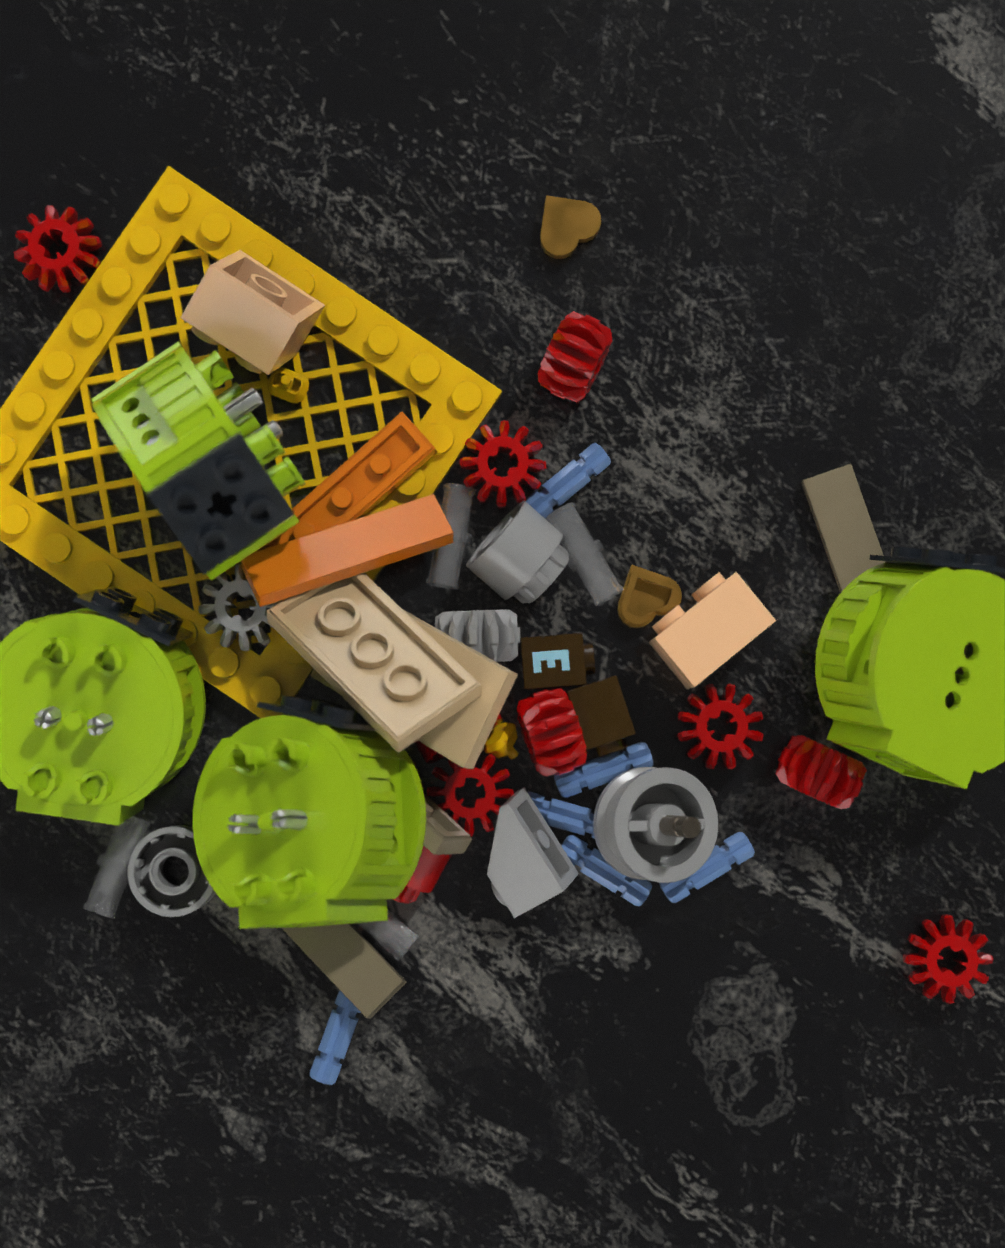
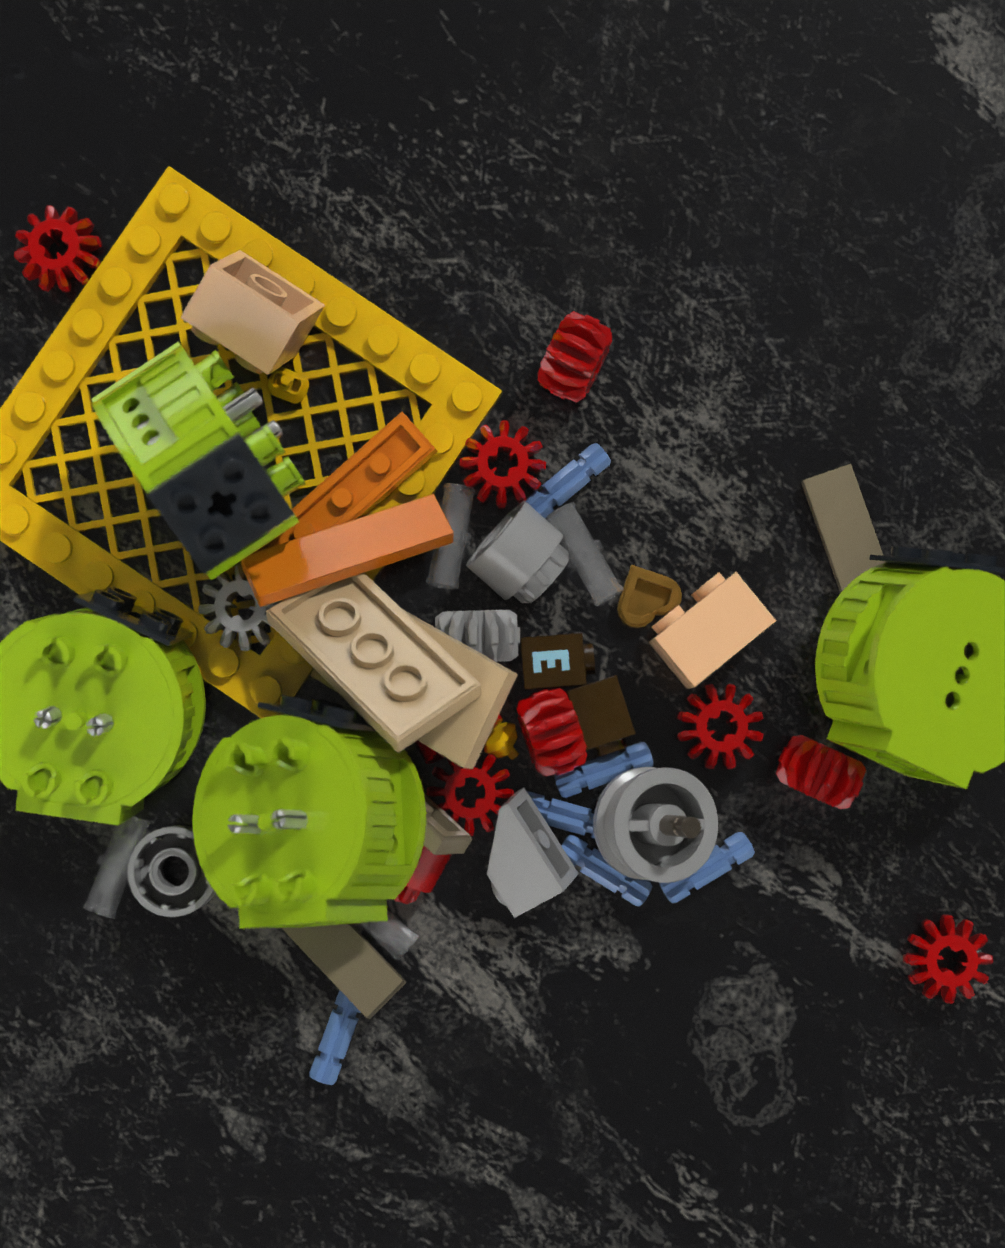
pearl gold tile [540,195,601,259] -> none

